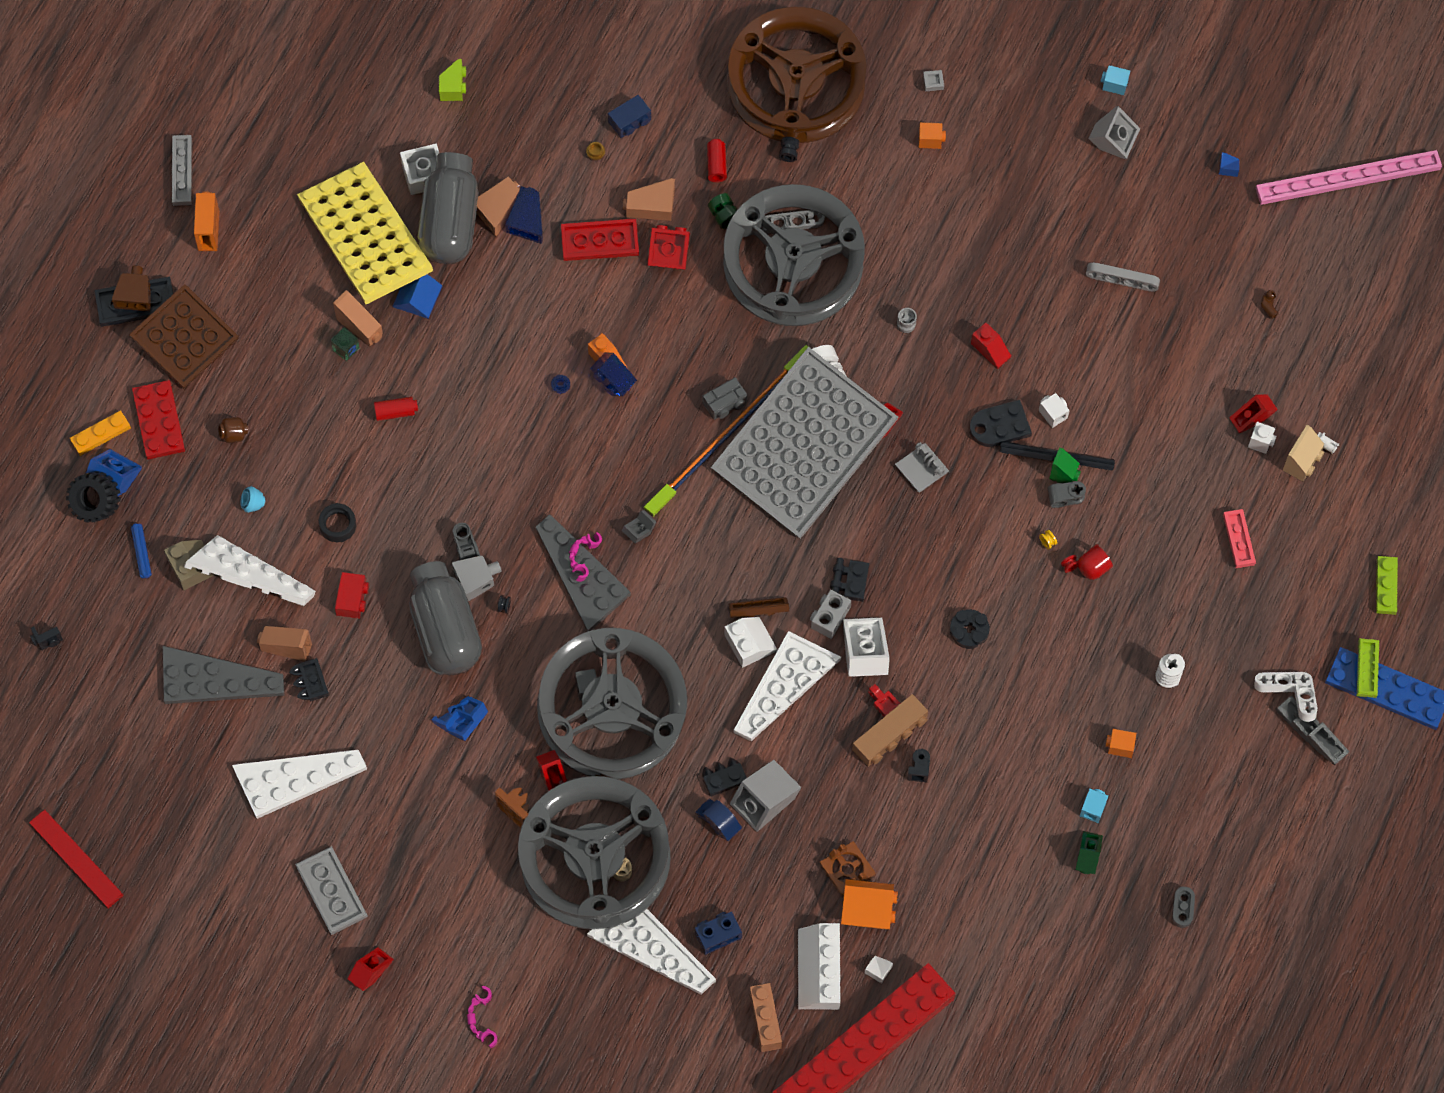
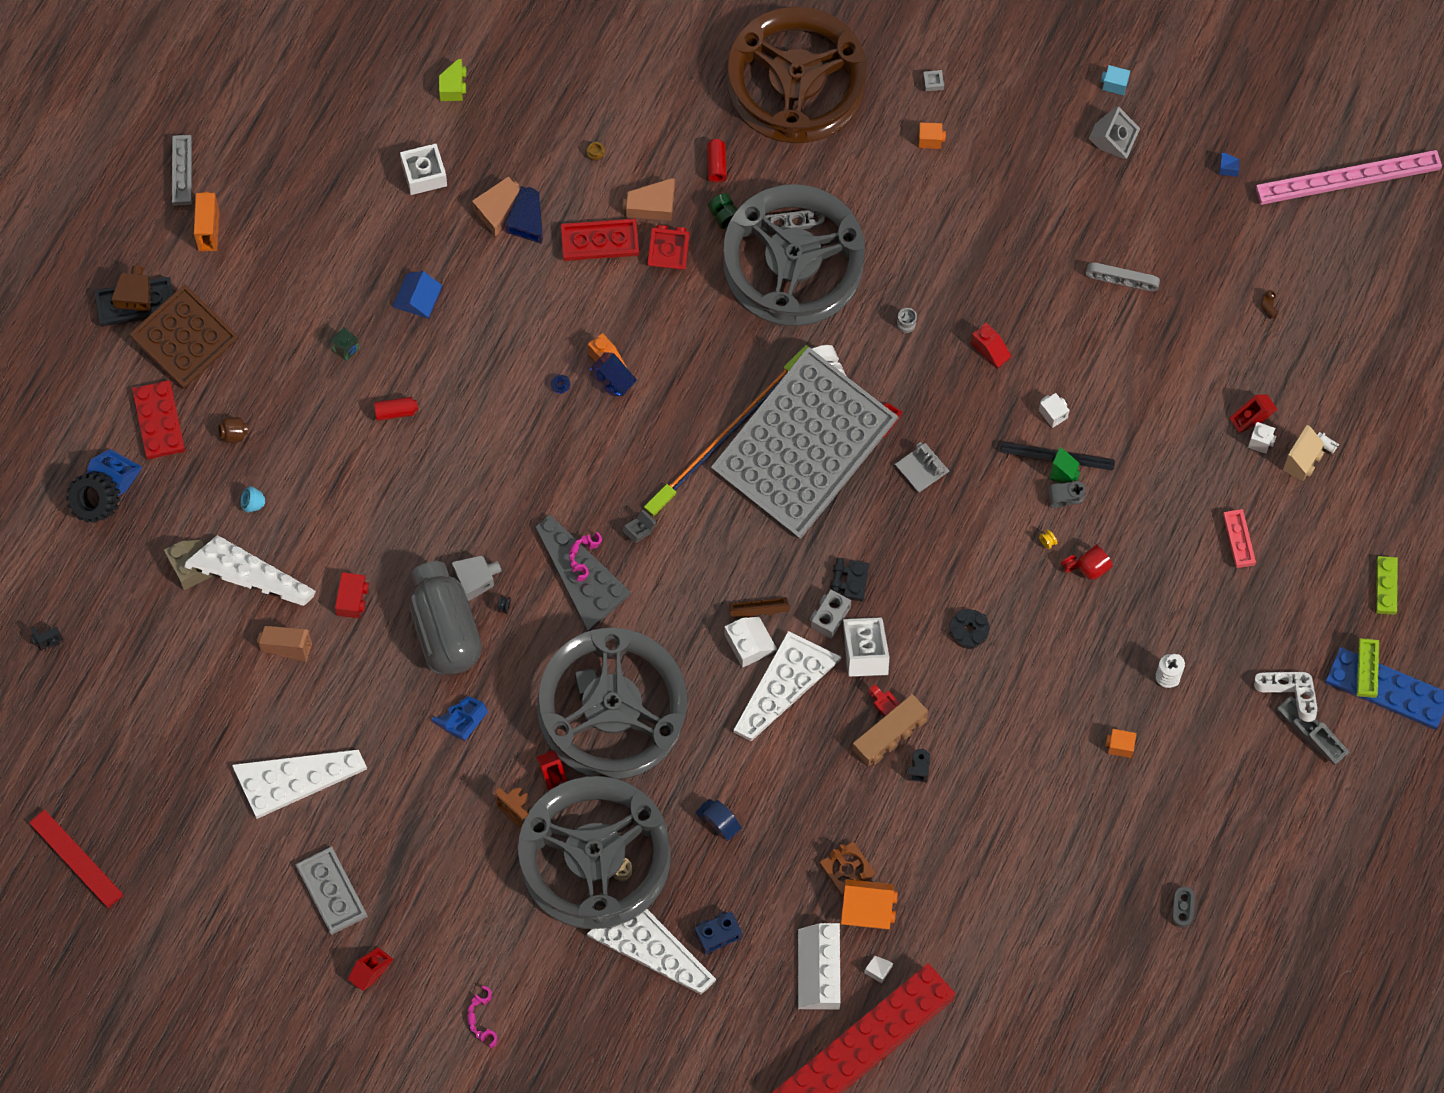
light orange plate [70,410,131,456] -> none
blue axle [131,523,152,578] -> none
dark grey wing [163,646,285,704] -> none
black plate [289,658,329,702] -> none
light yellow piece [297,162,433,304] -> none
black tyre [318,503,356,543] -> none
nougat slope [333,290,383,347] -> none
dark grey piece [418,152,478,264] -> none
dark grey piece [453,523,480,560] -> none
dark blue brick [608,94,651,138] -> none
dark grey brick [702,377,747,420] -> none
black plate [702,757,747,797] -> none
light grey slope [730,760,801,832] -> none
nougat brick [750,983,782,1052] -> none
black wheel [779,137,800,162] -> none
black plate [970,400,1032,447] -> none
dark green slope [1075,831,1103,874] -> none
medium azure brick [1080,789,1108,823] -> none

